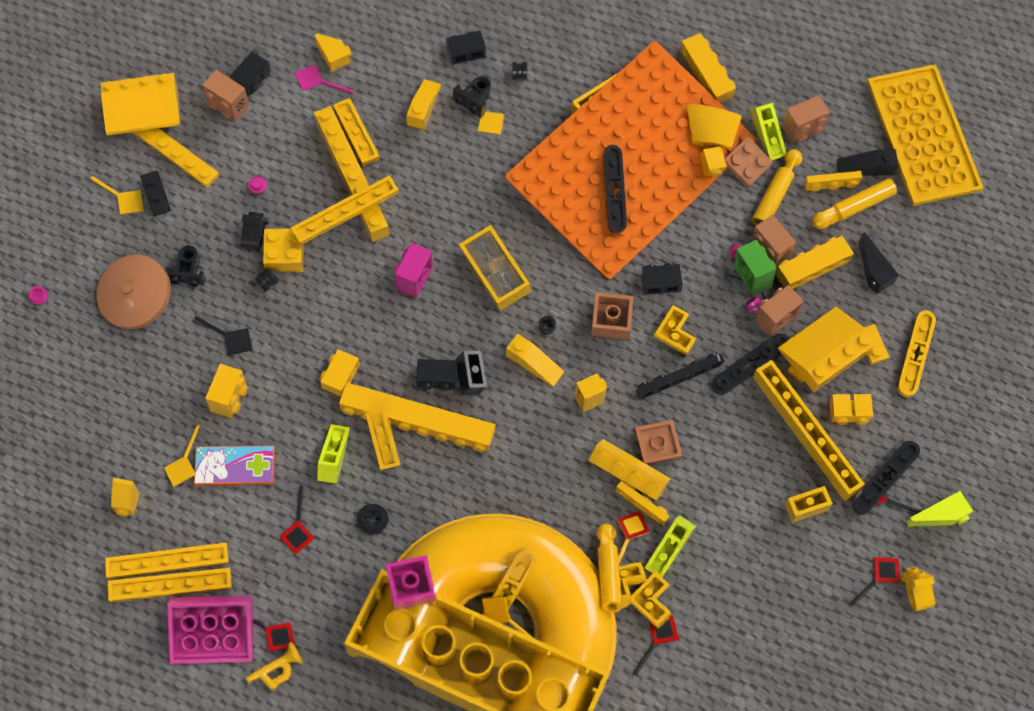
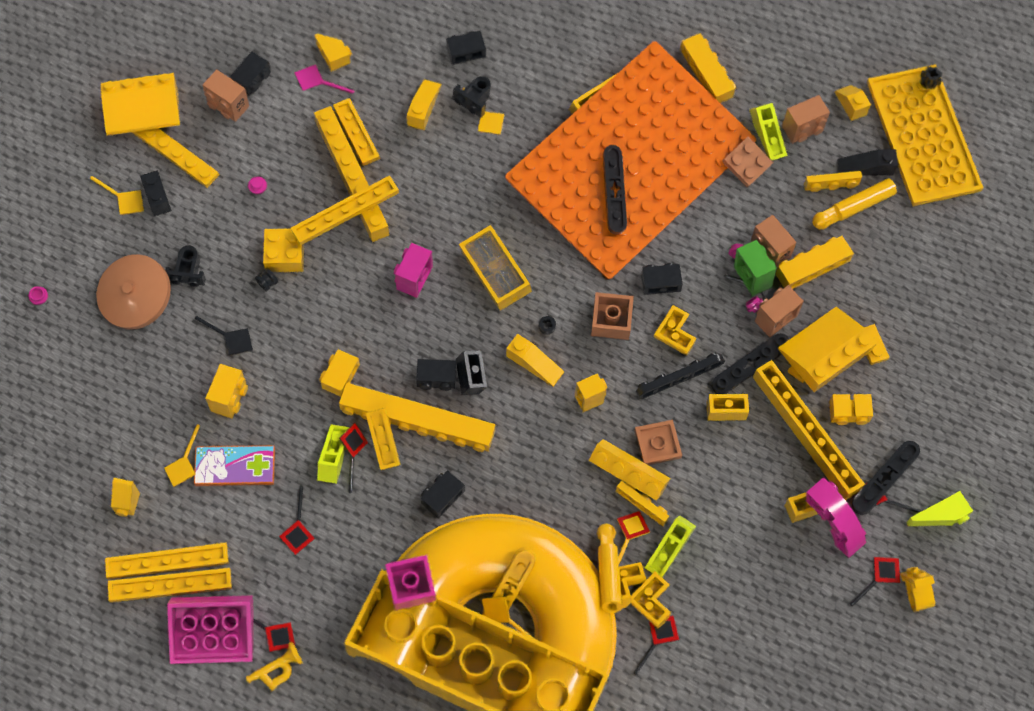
black pin [240,211,269,251] -> none
black gear [357,504,389,536] -> none
black wheel [512,62,527,80] -> none
yellow slope [686,104,742,150] -> none
yellow brick [699,146,727,177] -> none
yellow piece [751,149,803,226] -> none
black slope [859,232,899,293] -> none
yellow piece [897,310,936,398] -> none
none -> piece [339,423,368,493]
none -> black brick [421,470,465,519]
none -> yellow brick [706,394,749,421]
none -> dark pink brick [806,477,866,558]
none -> yellow slope [835,85,871,121]
none -> black gear [920,66,943,89]

